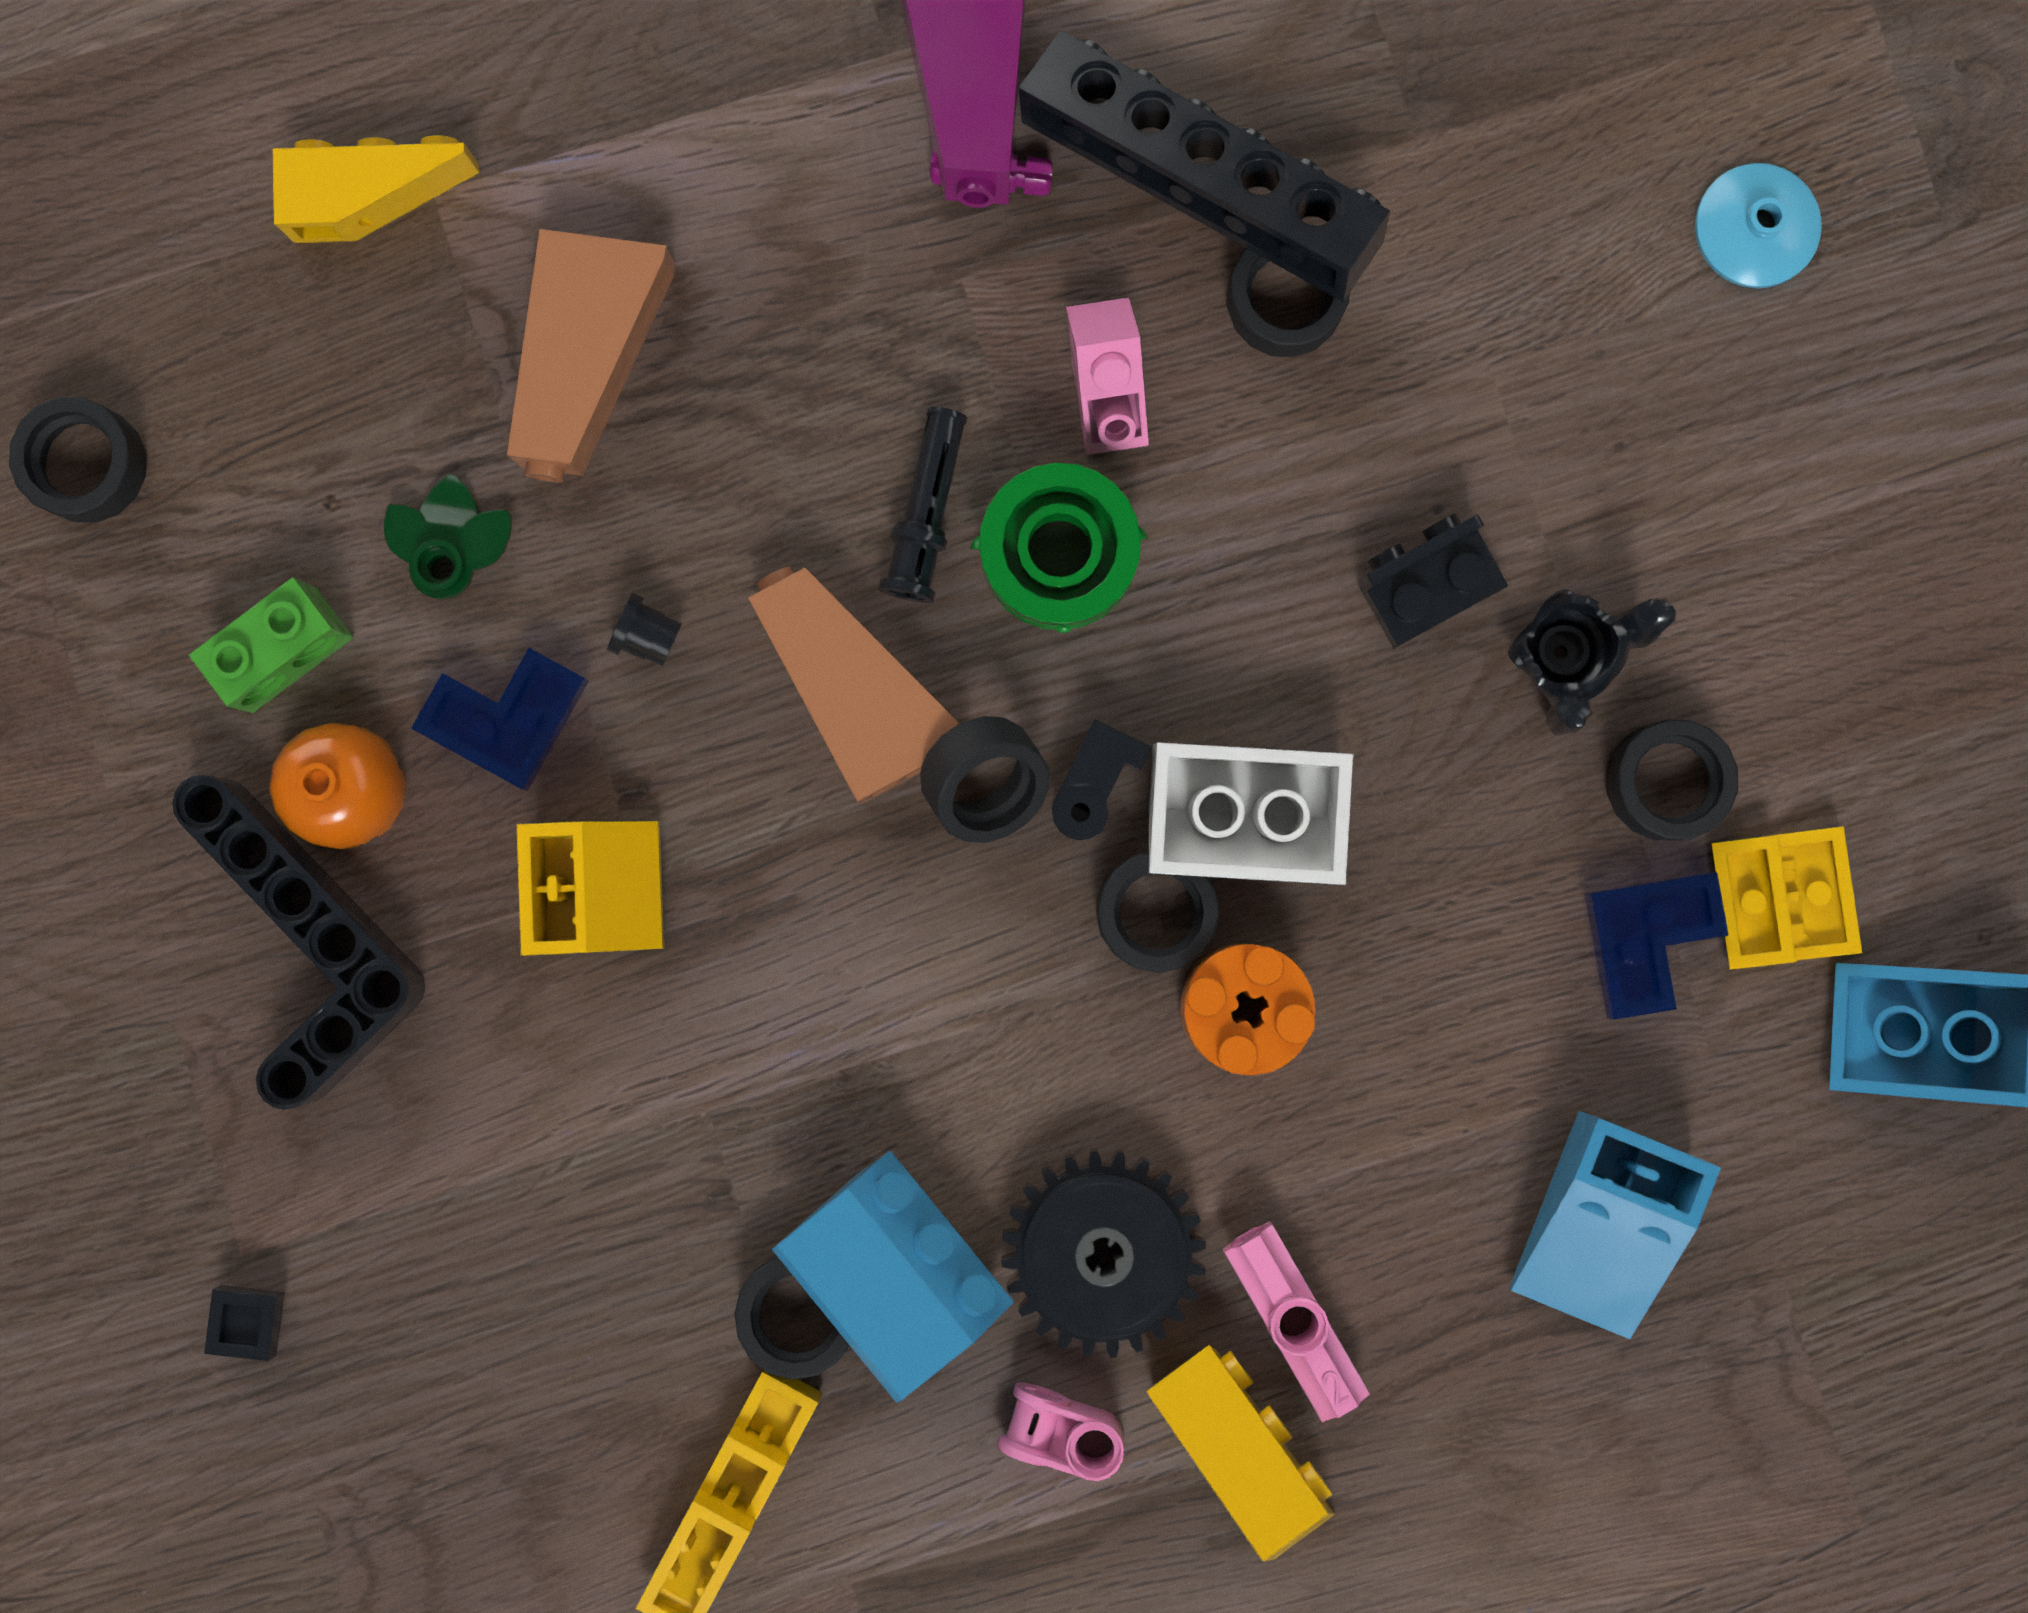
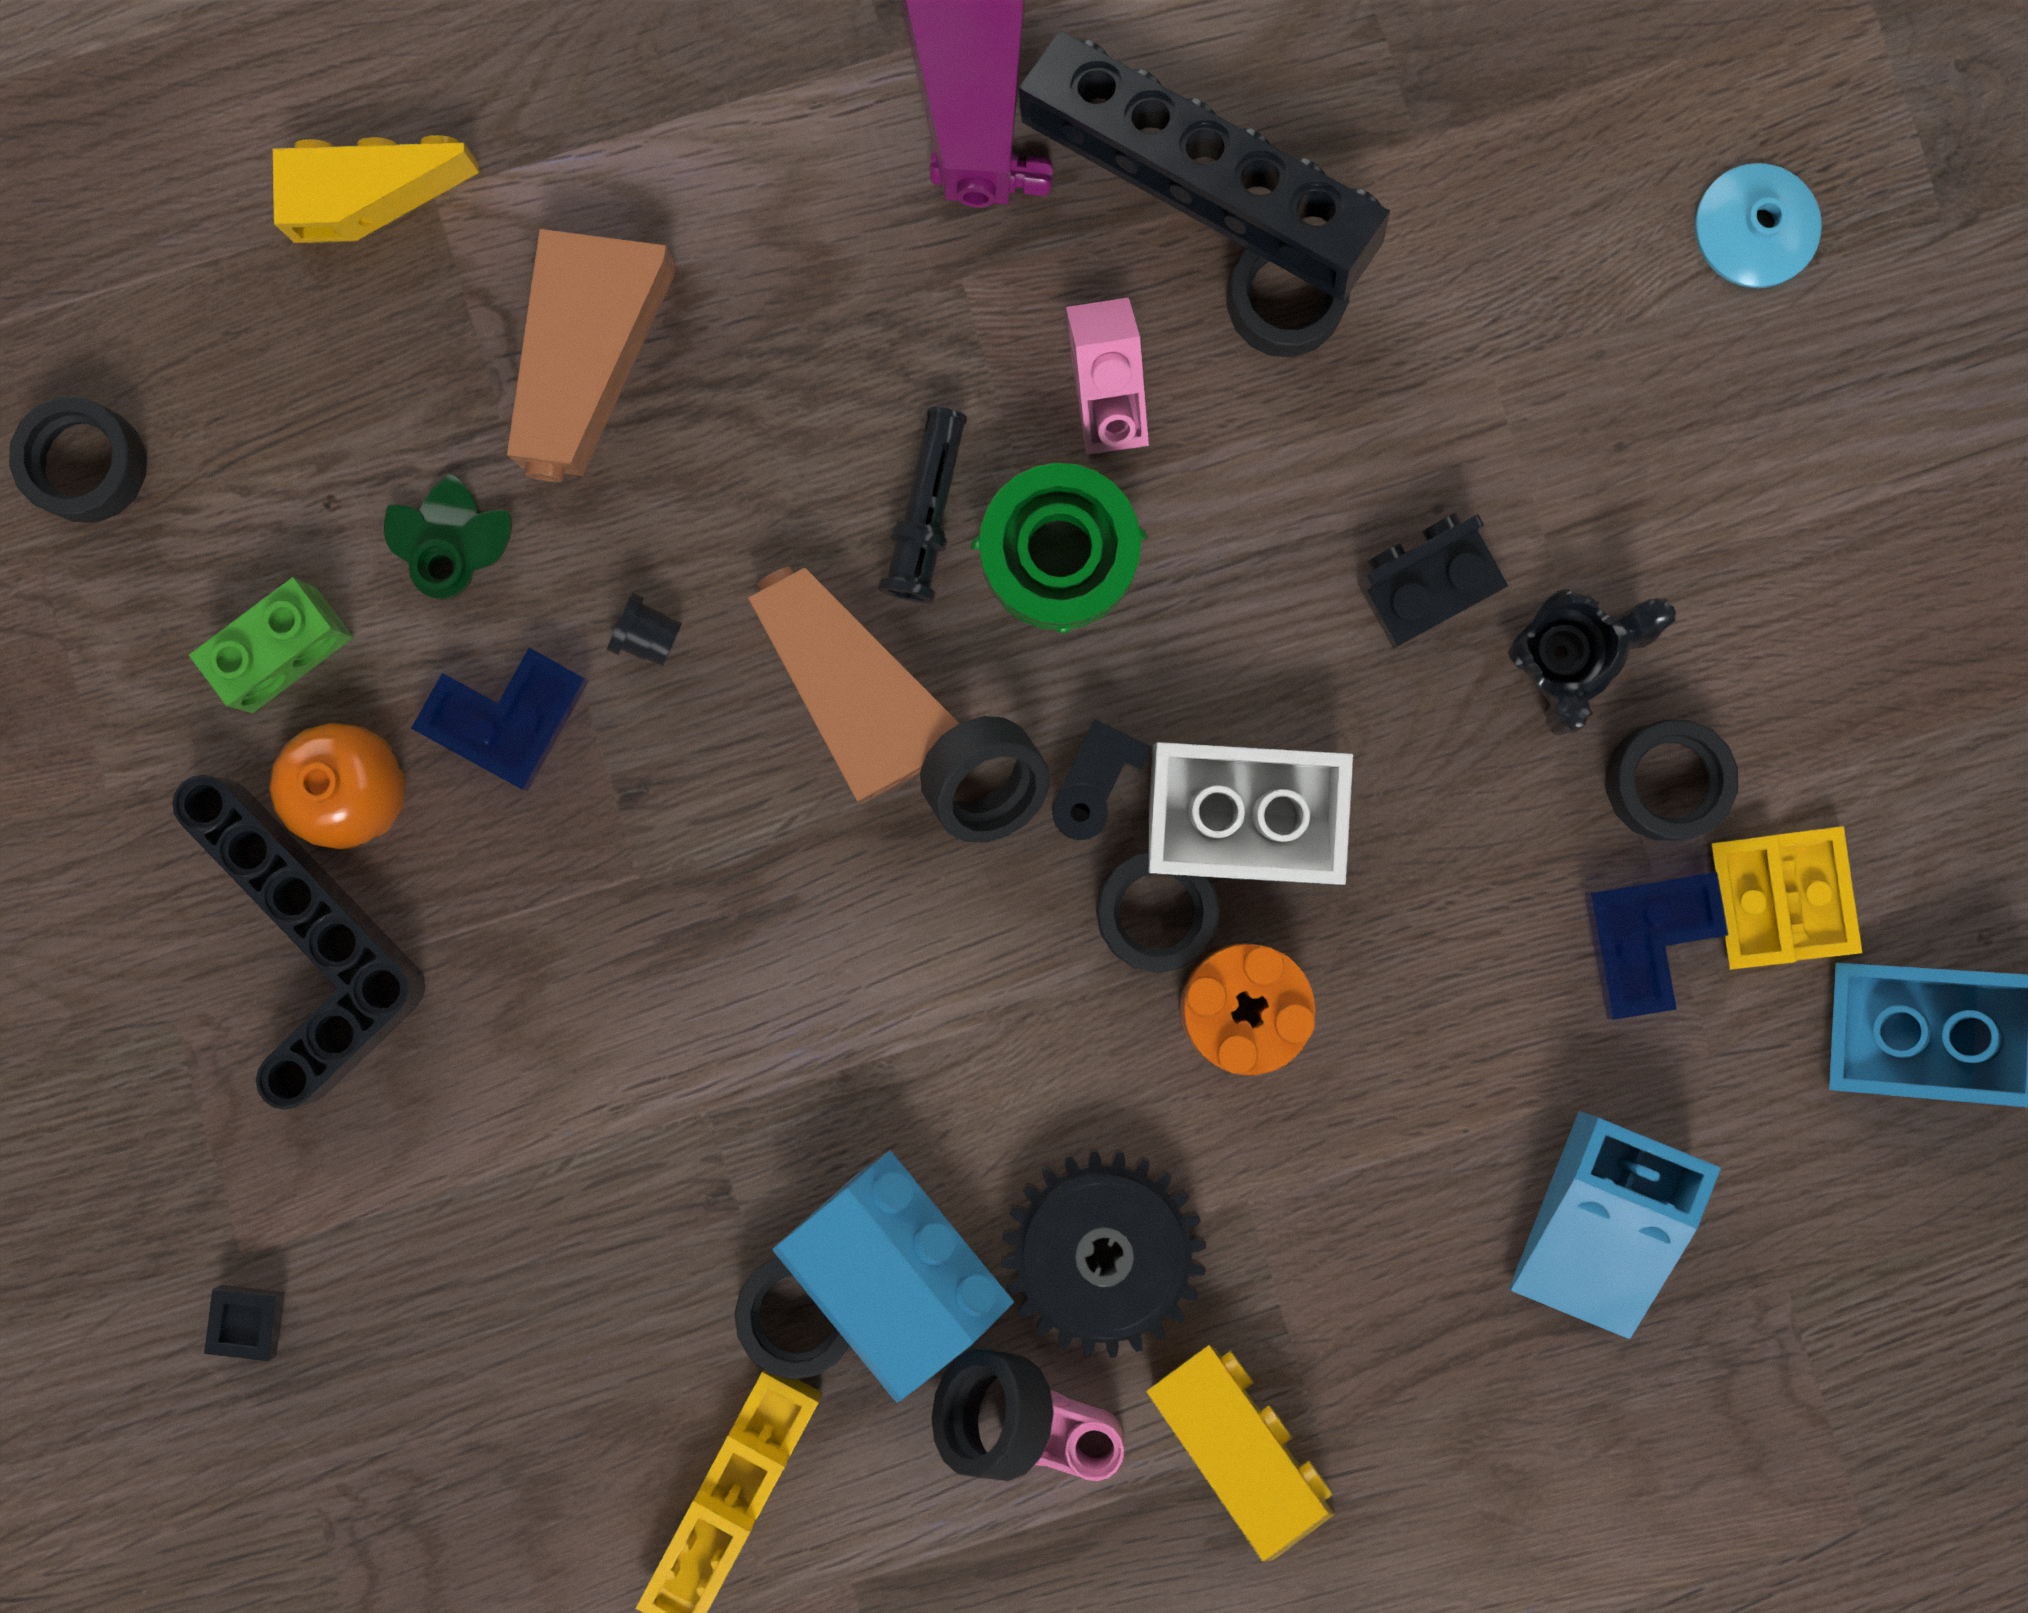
yellow slope [517,821,664,955] -> none
bright pink piece [1223,1221,1370,1422] -> none
none -> black tyre [931,1349,1054,1481]

